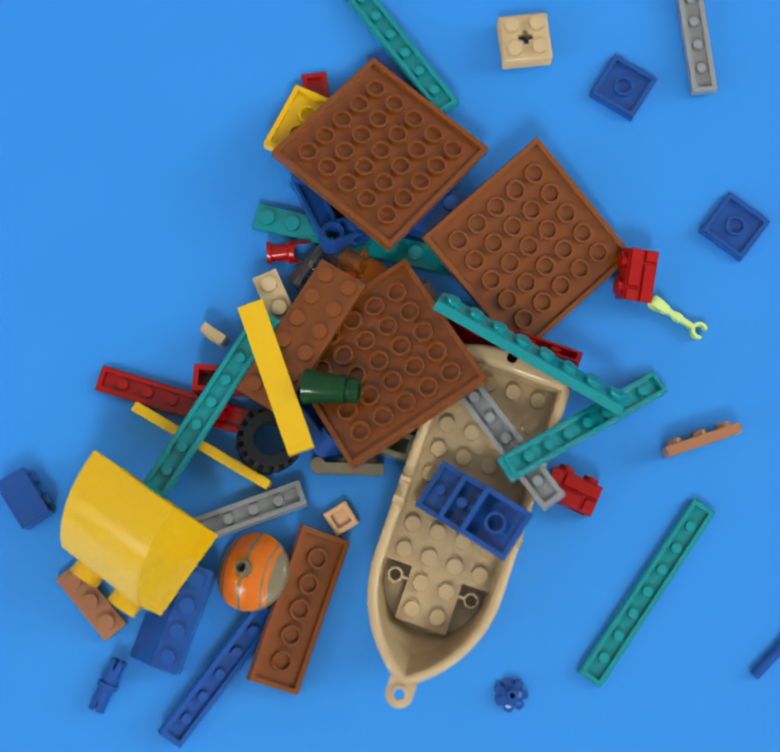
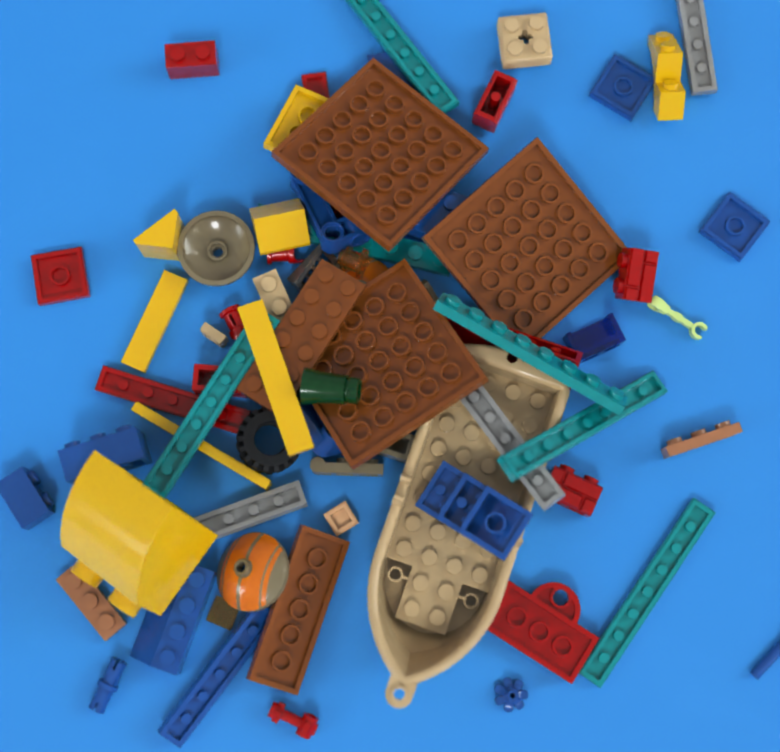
none -> red tile [31,247,90,306]
none -> blue brick [58,425,153,485]
none -> yellow tile [121,270,189,373]
none -> yellow slope [133,209,185,261]
none -> red brick [164,40,220,79]
none -> dark tan dish [177,211,255,287]
none -> clear orange tile [206,595,240,631]
none -> red piece [219,304,244,340]
none -> yellow slope [249,198,310,256]
none -> red bar [267,701,319,740]
none -> red brick [472,70,518,133]
none -> red plate [487,581,599,684]
none -> clear blue panel [562,313,626,364]
none -> yellow arch [647,31,686,121]

